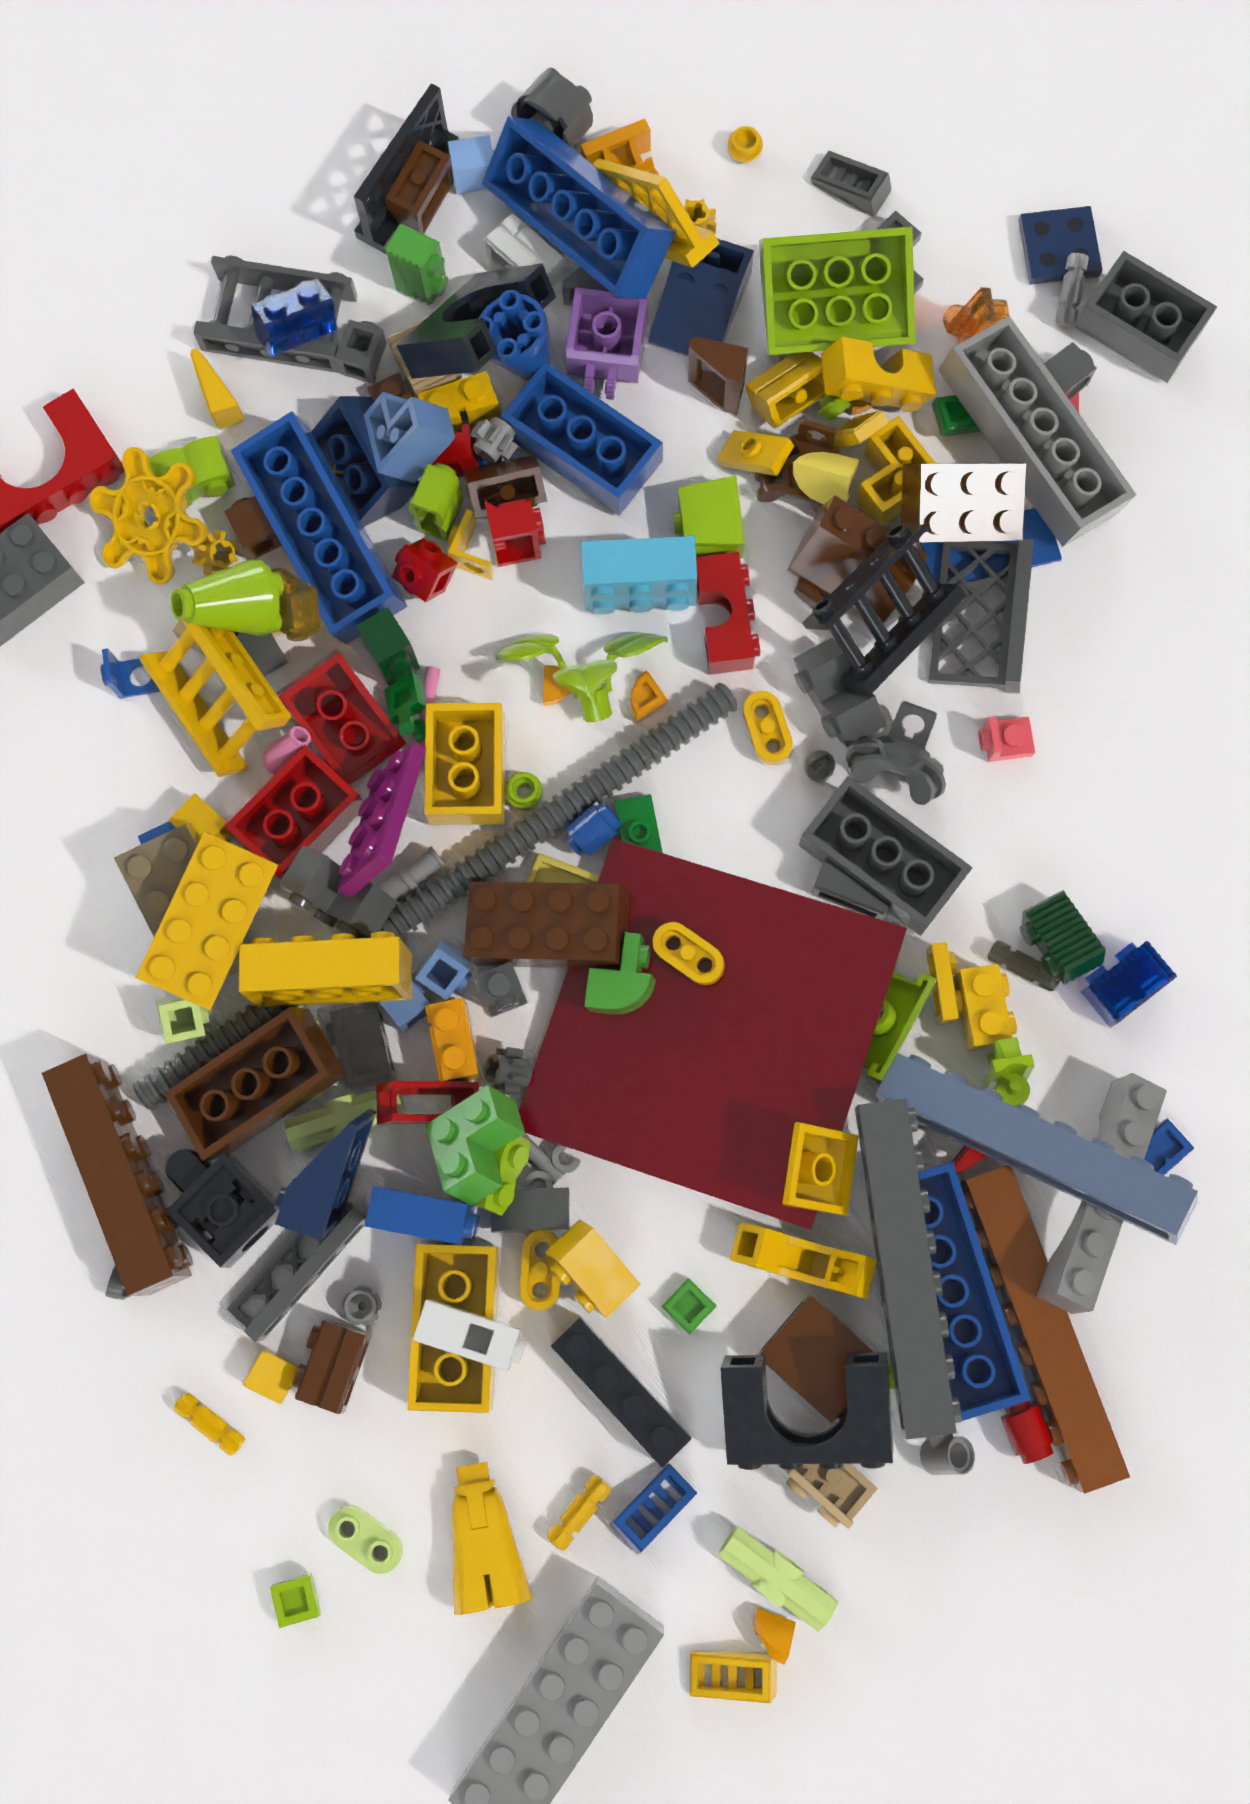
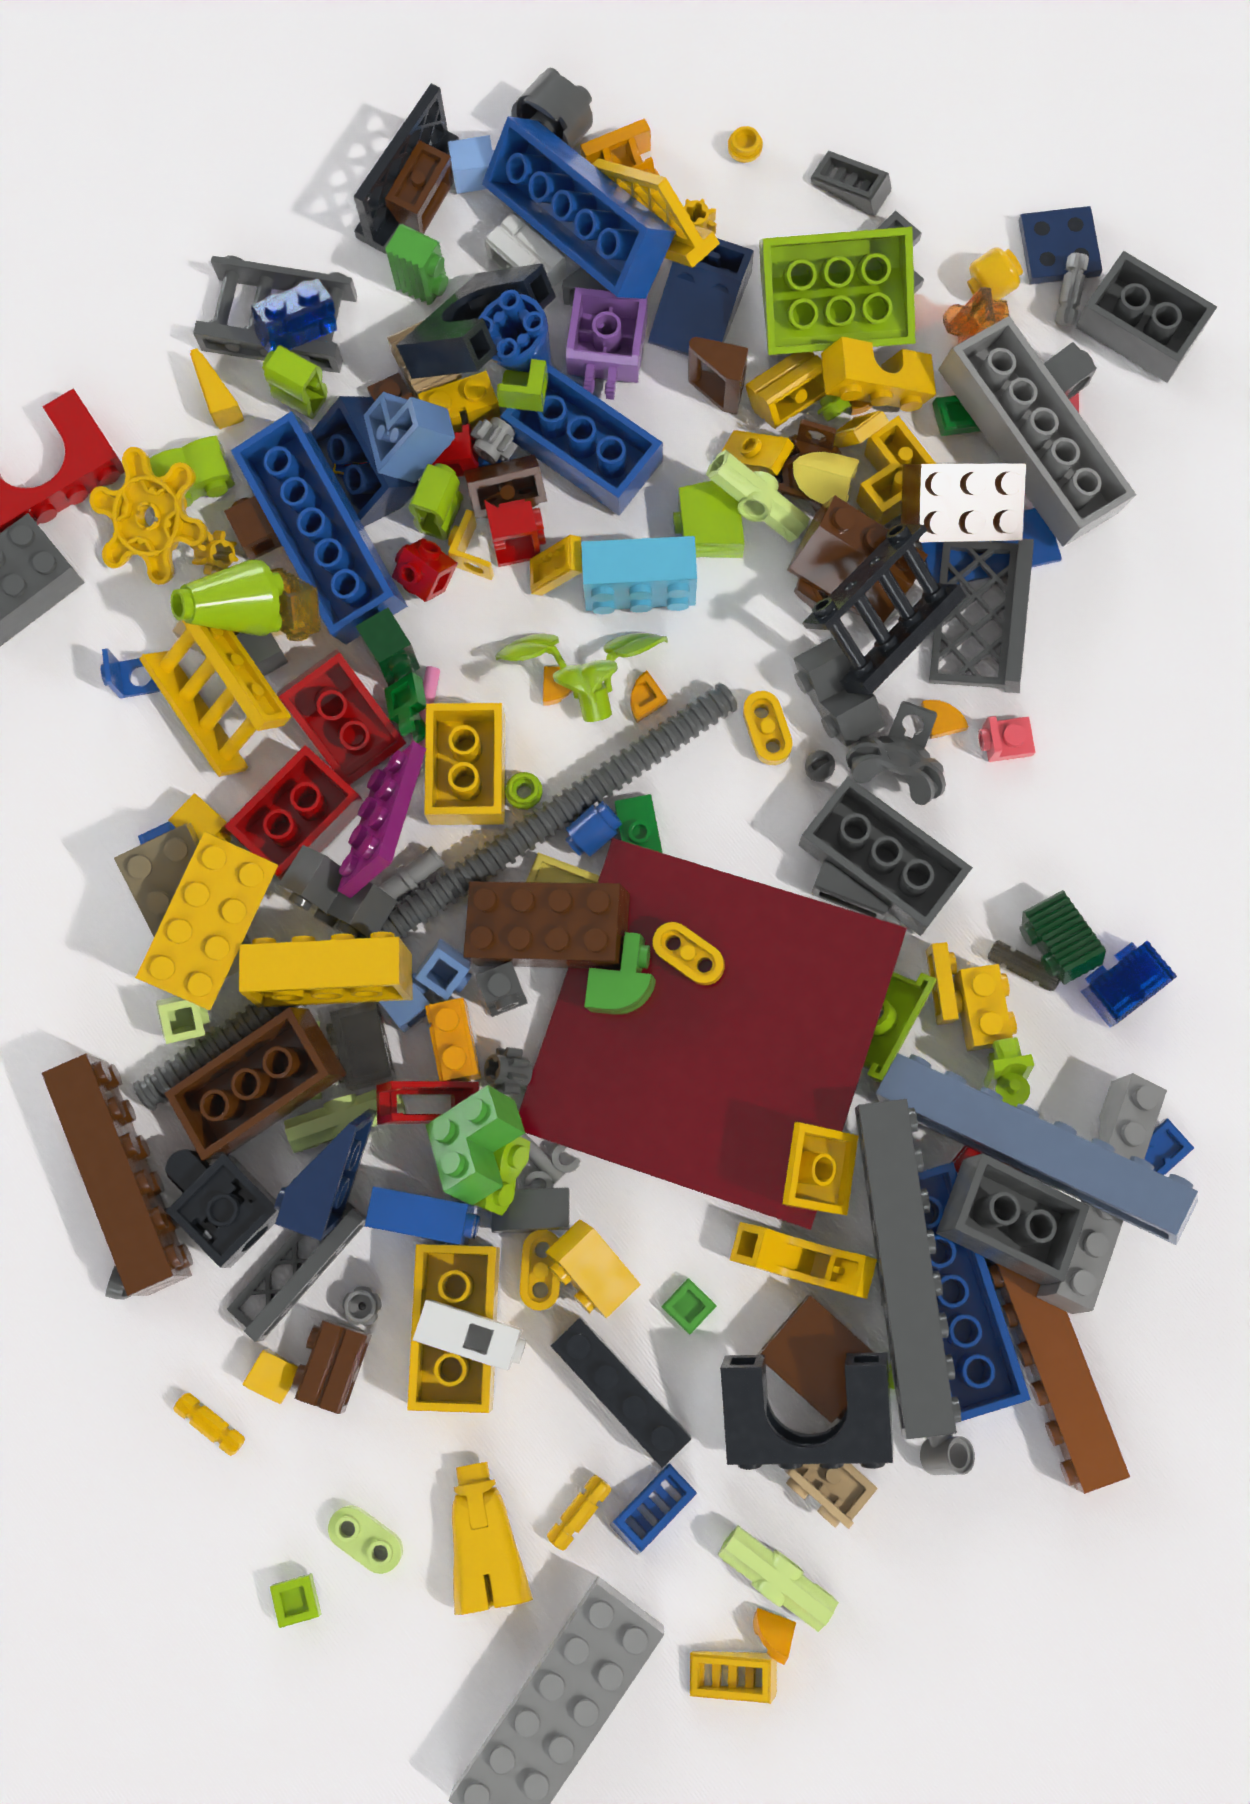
bright pink cone [263,726,311,775] -> none
dark grey brick [335,319,387,384] -> none
red arch [696,552,760,675] -> none
red brick [1000,1401,1054,1464] -> none
none -> lime brick [262,345,328,419]
none -> lime panel [497,359,548,412]
none -> yellow plate [530,534,582,596]
none -> yellowish green piece [706,449,810,542]
none -> light orange tile [921,700,969,739]
none -> dark grey brick [936,1153,1090,1285]
none -> yellow head [967,247,1023,303]

